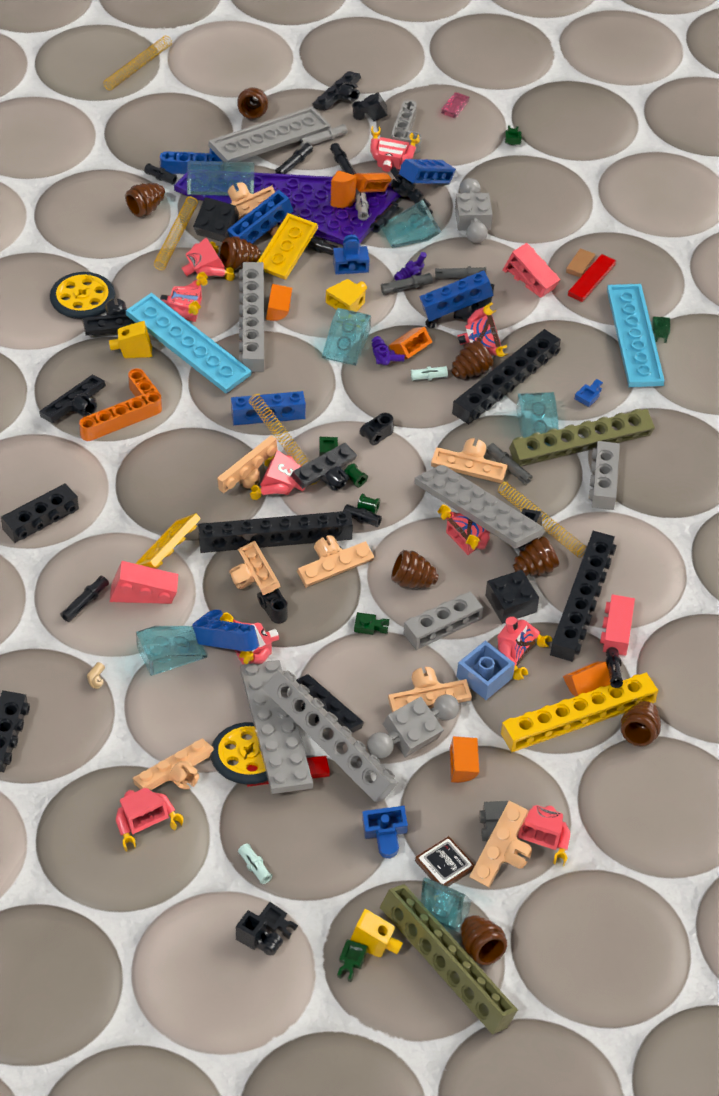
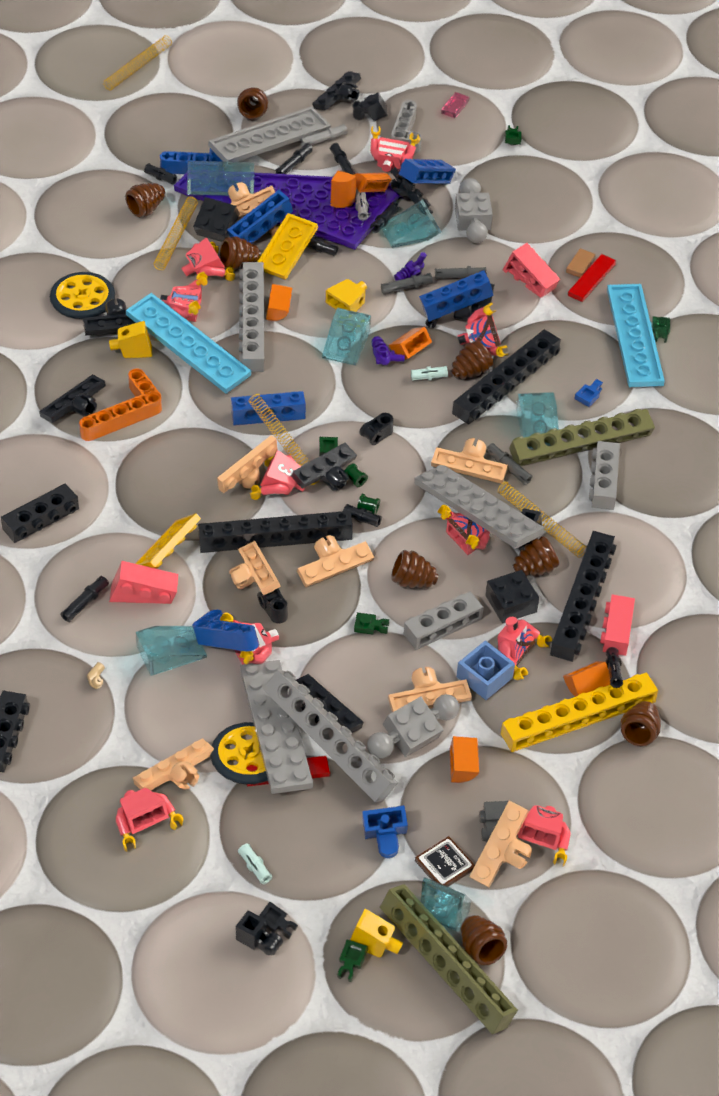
blue brick [333,235,370,275] -> none

